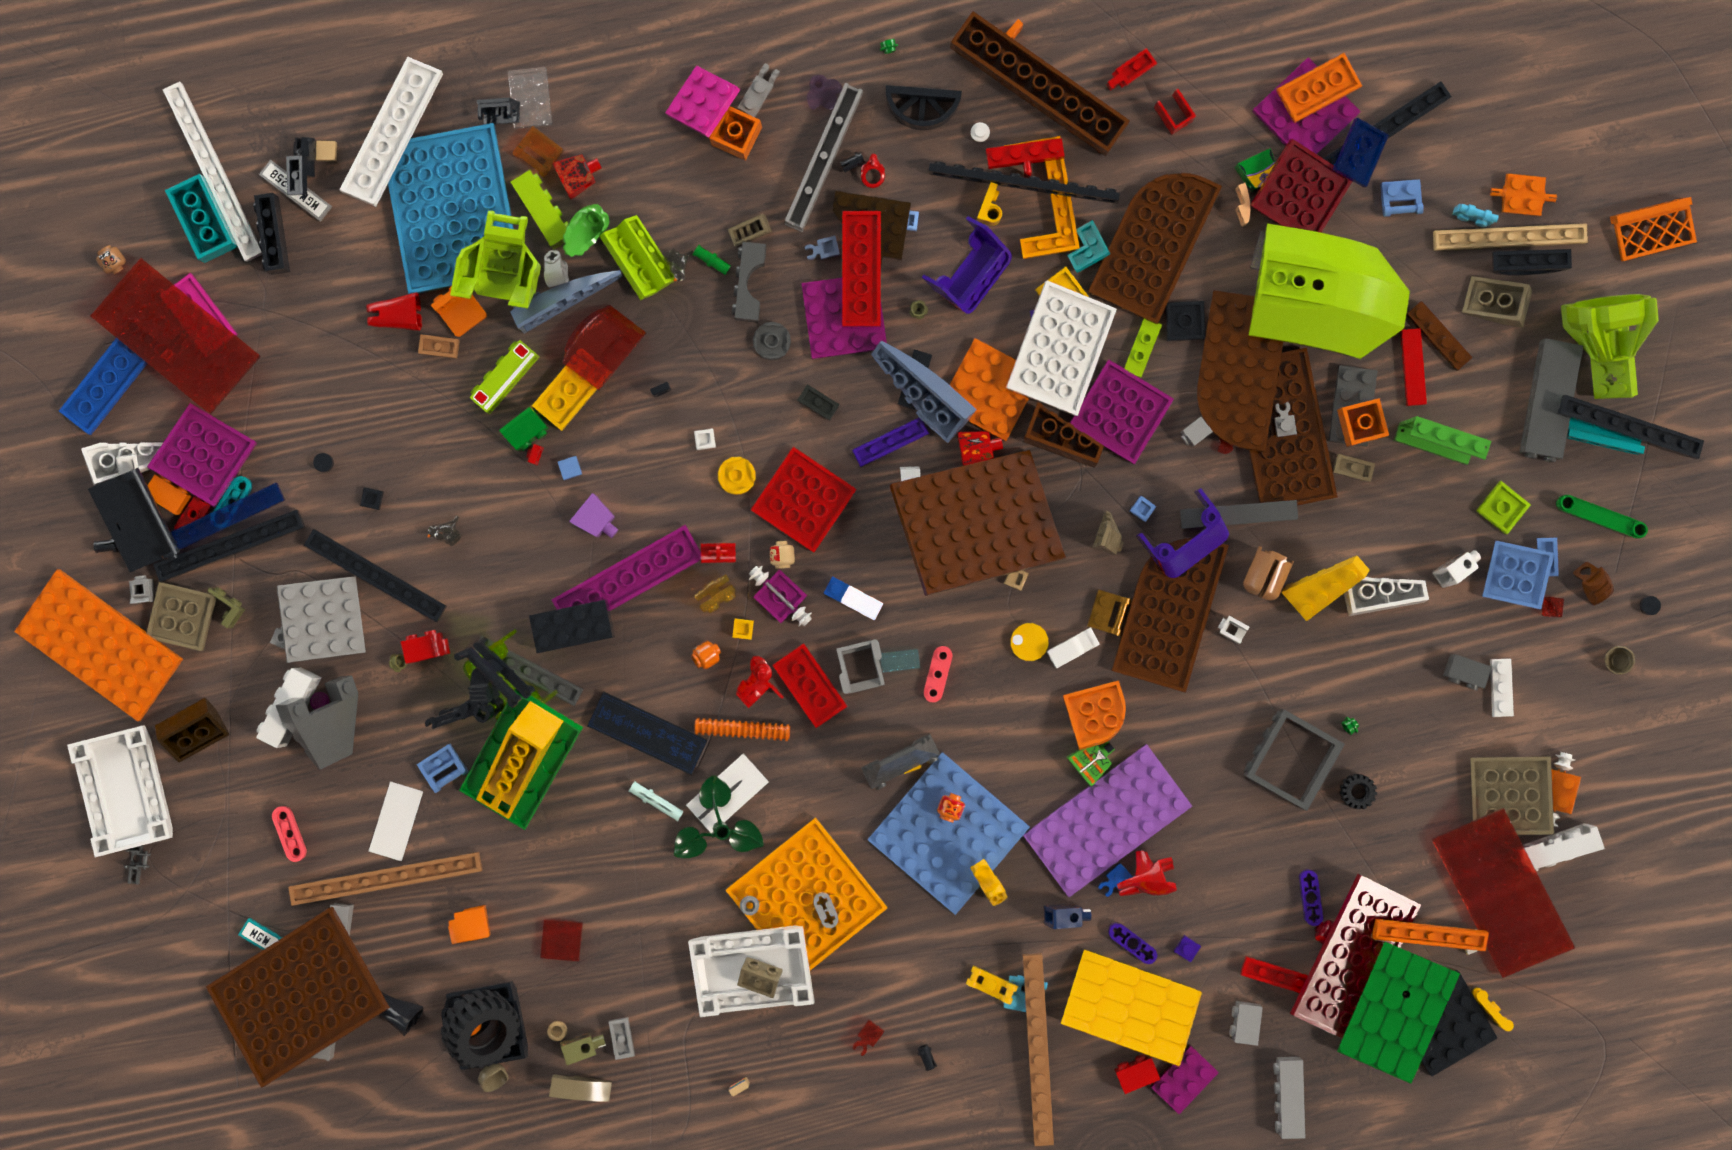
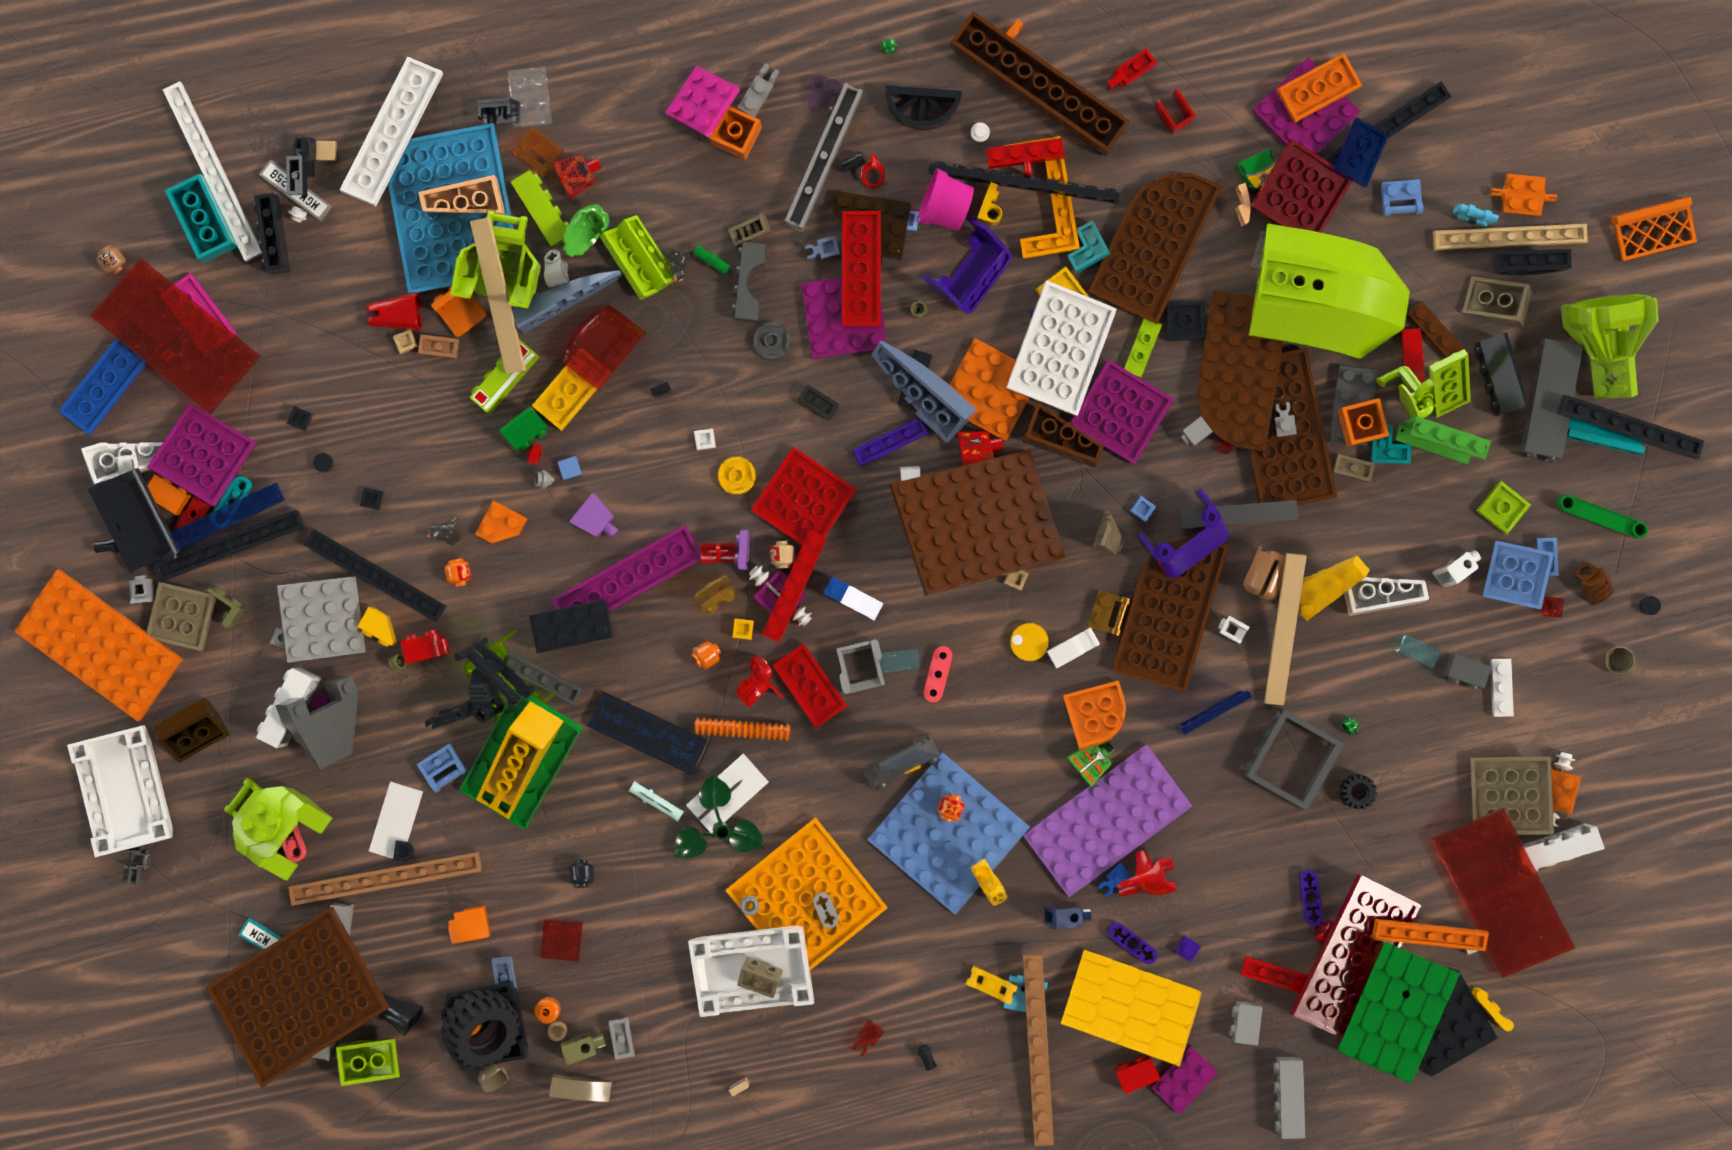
none -> lime piece [224,778,333,881]
none -> black plate [287,406,313,431]
none -> white plate [288,206,307,222]
none -> lime slope [336,1038,400,1086]
none -> yellow slope [358,607,397,647]
none -> tan tile [393,330,419,354]
none -> black tile [393,840,415,861]
none -> light nougat wedge [418,175,506,215]
none -> orange head [444,558,471,587]
none -> tan tile [470,217,526,374]
none -> orange plate [475,501,528,544]
none -> sand blue plate [491,956,518,996]
none -> light grey plate [534,470,555,489]
none -> orange head [534,997,561,1024]
none -> black head [569,859,594,888]
none -> medium lavender plate [735,530,750,570]
none -> red plate [762,530,827,643]
none -> dark pink piece [917,168,974,231]
none -> clear blue tile [1176,690,1252,735]
none -> tan tile [1264,553,1307,705]
none -> teal plate [1370,425,1411,464]
none -> lime plate [1376,349,1471,418]
none -> clear light blue tile [1397,634,1441,669]
none -> black slope [1474,332,1530,416]

